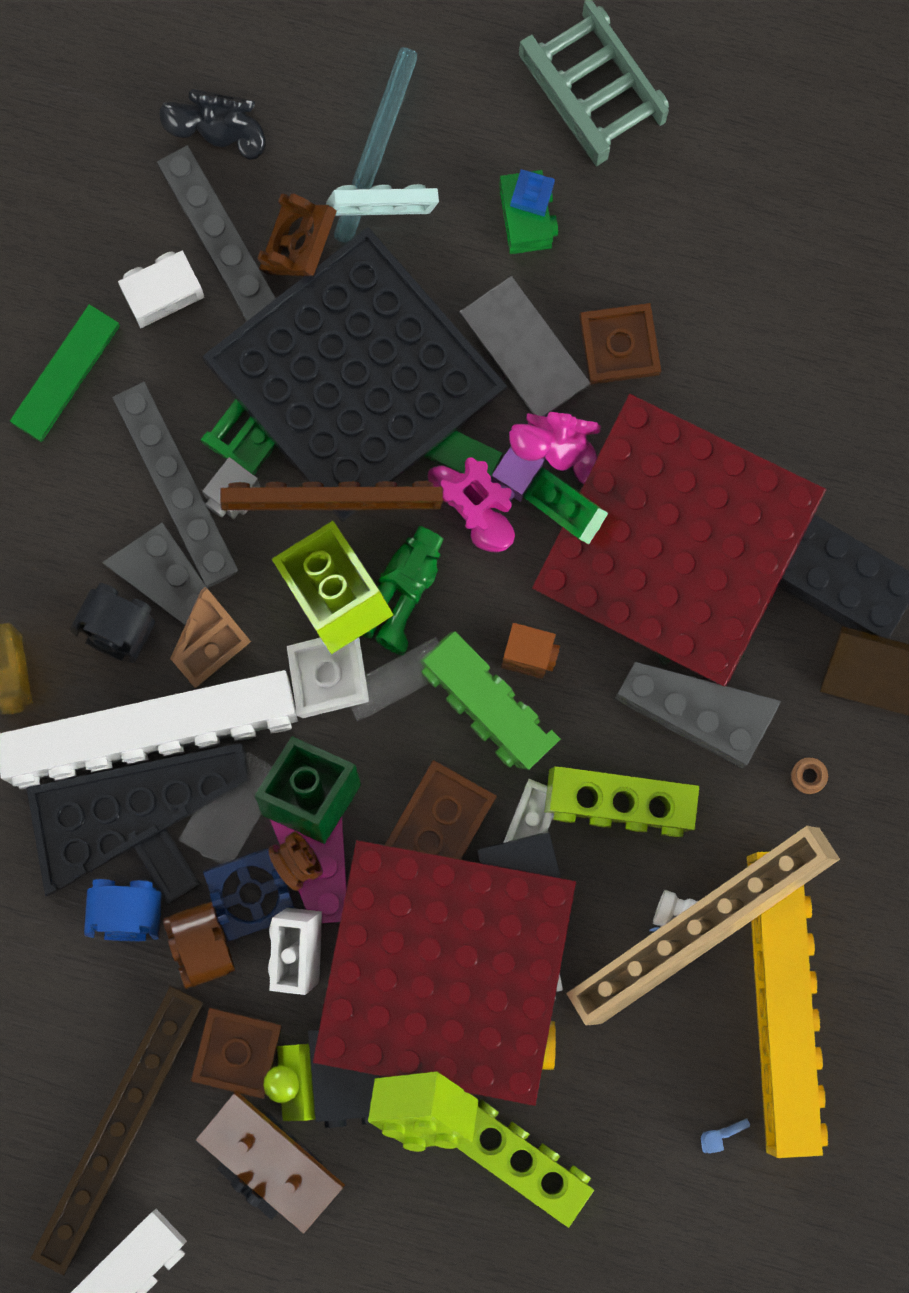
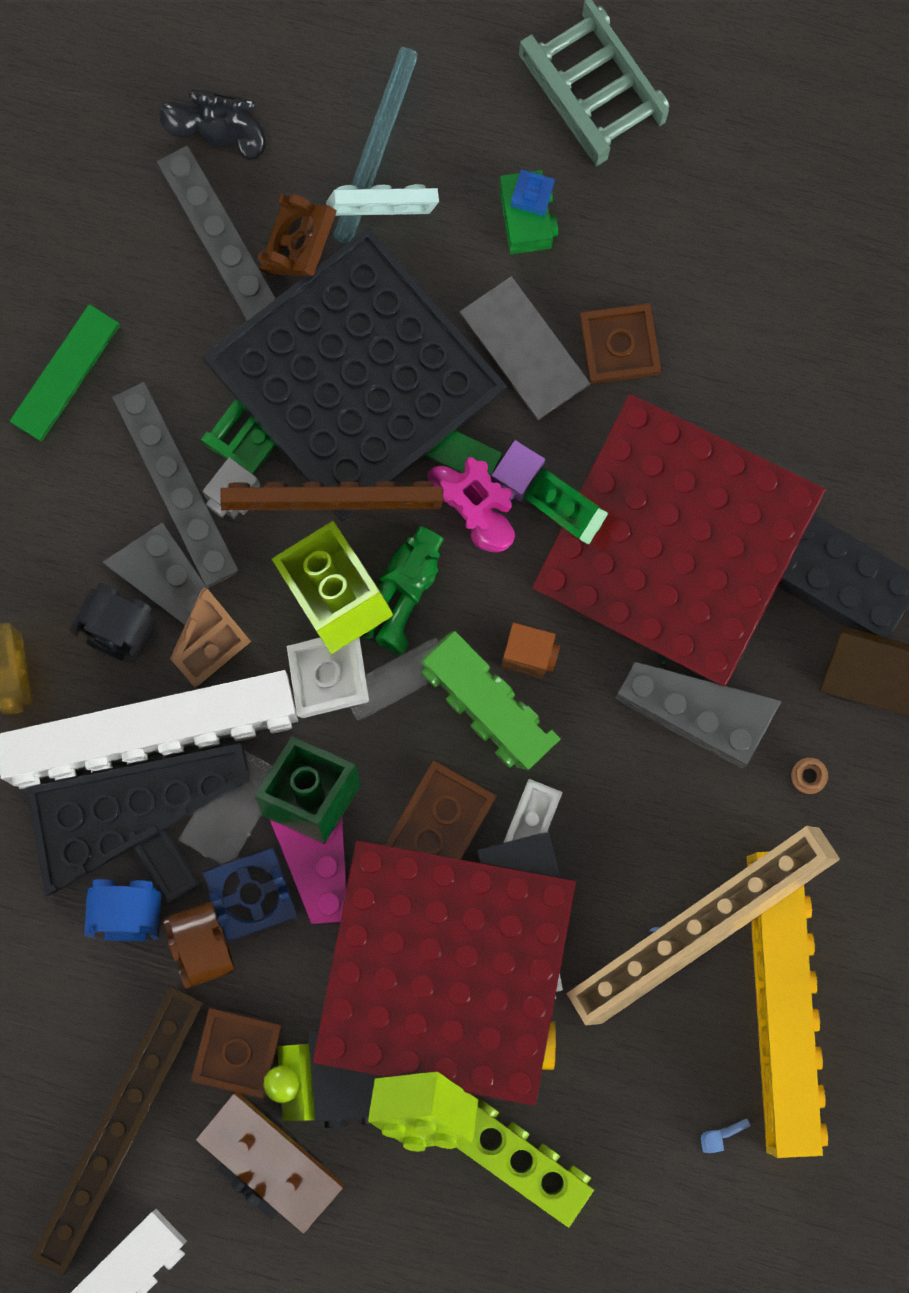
white brick [118,250,204,328] -> none
reddish brown wheel [268,831,323,891] -> none
white brick [268,908,322,995] -> none
dark pink animal [509,412,601,484] -> none
lime brick [544,766,699,837] -> none
white wheel [653,890,698,927] -> none

